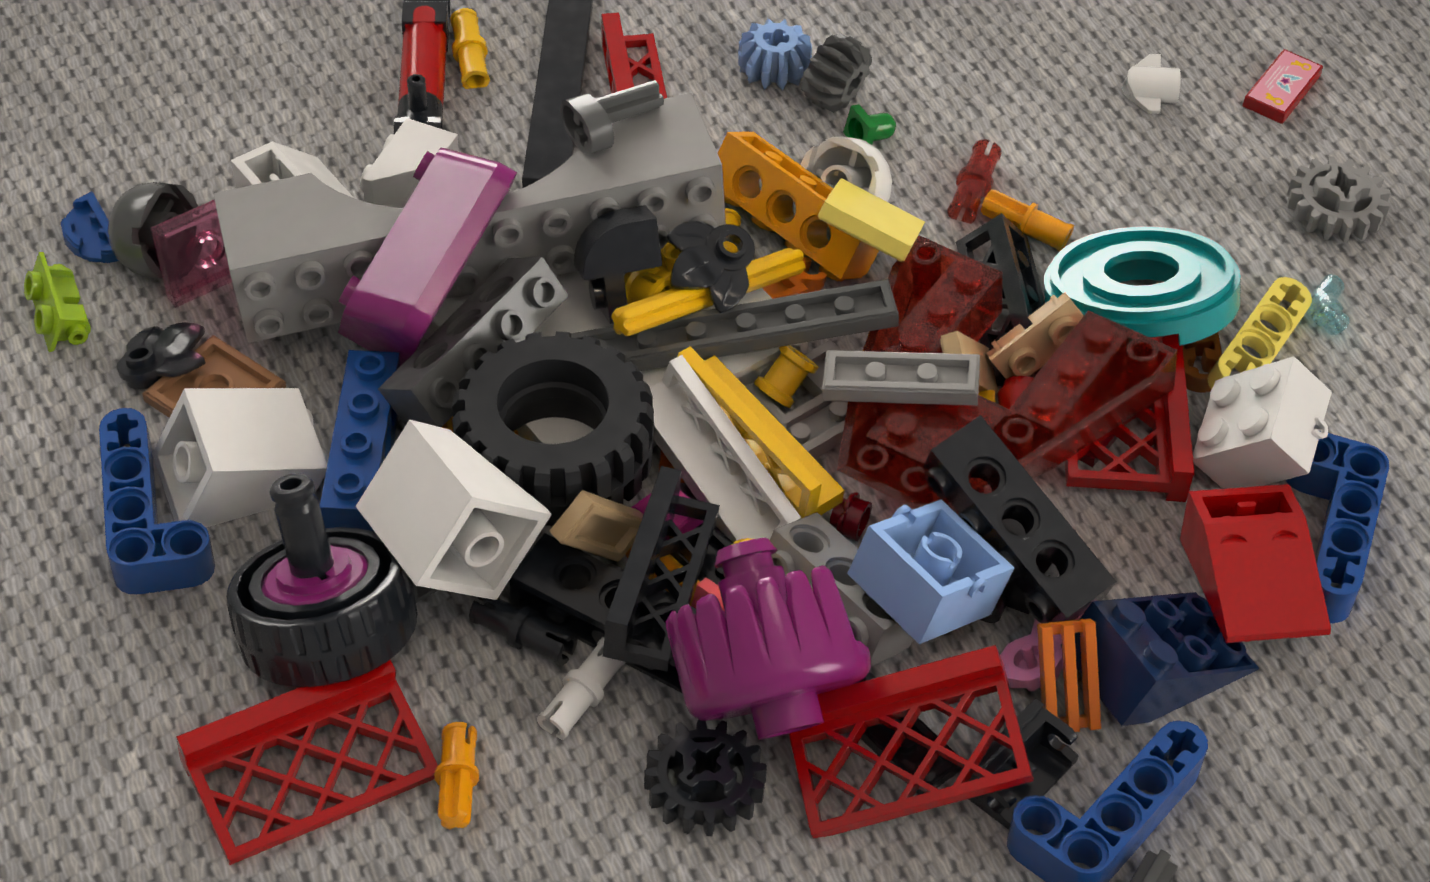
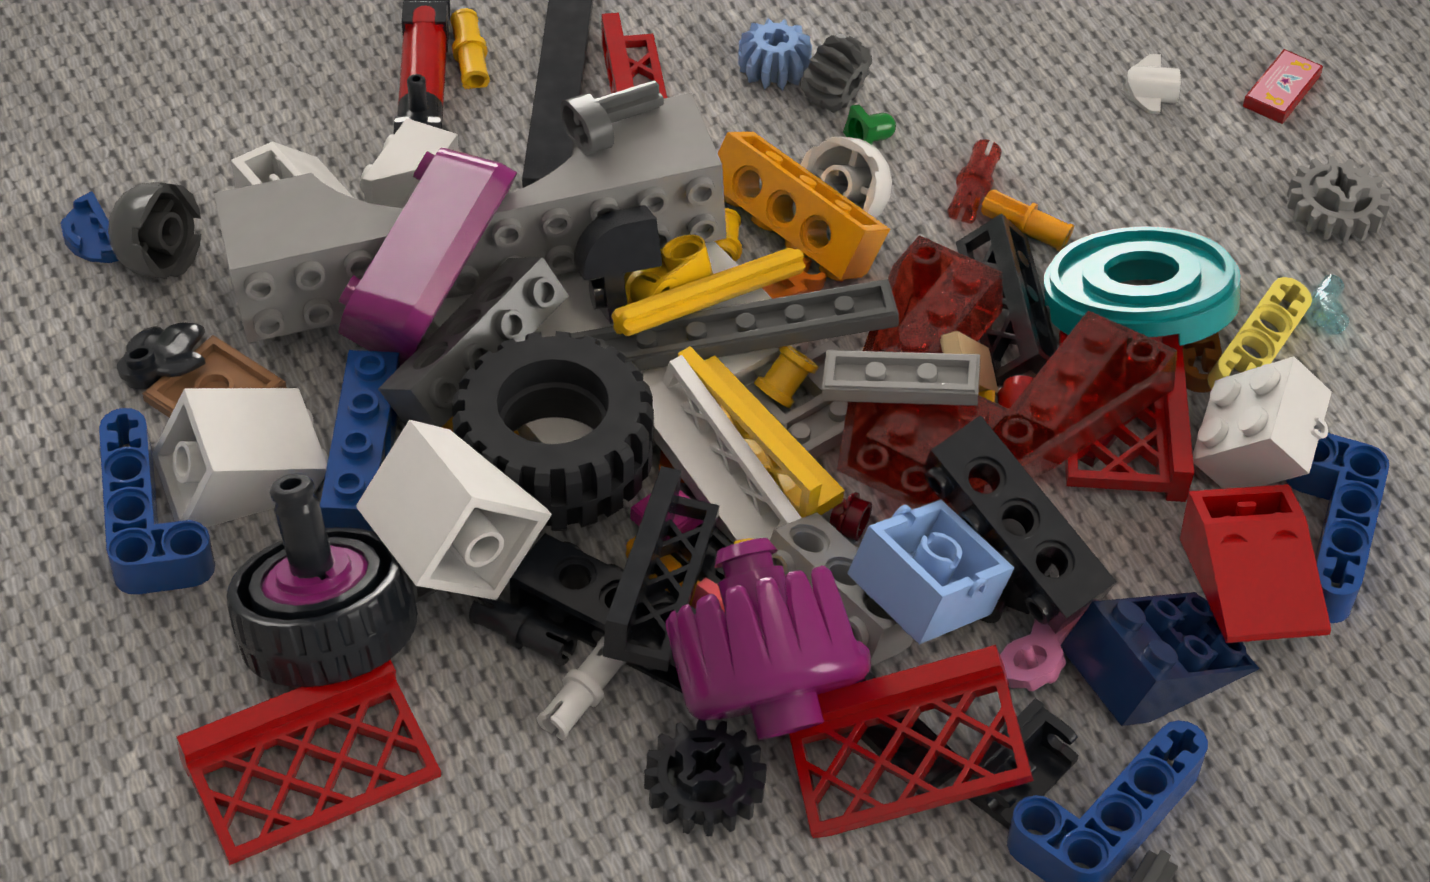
lime hinge [24,252,91,352] -> none
clear pink tile [151,200,232,308] -> none
light orange axle [434,722,479,830] -> none
tan tile [550,490,643,562] -> none
black plate [667,221,755,313] -> none
light yellow tile [818,178,925,262] -> none
tan hinge [986,292,1093,379] -> none
orange tile [1037,618,1101,732] -> none

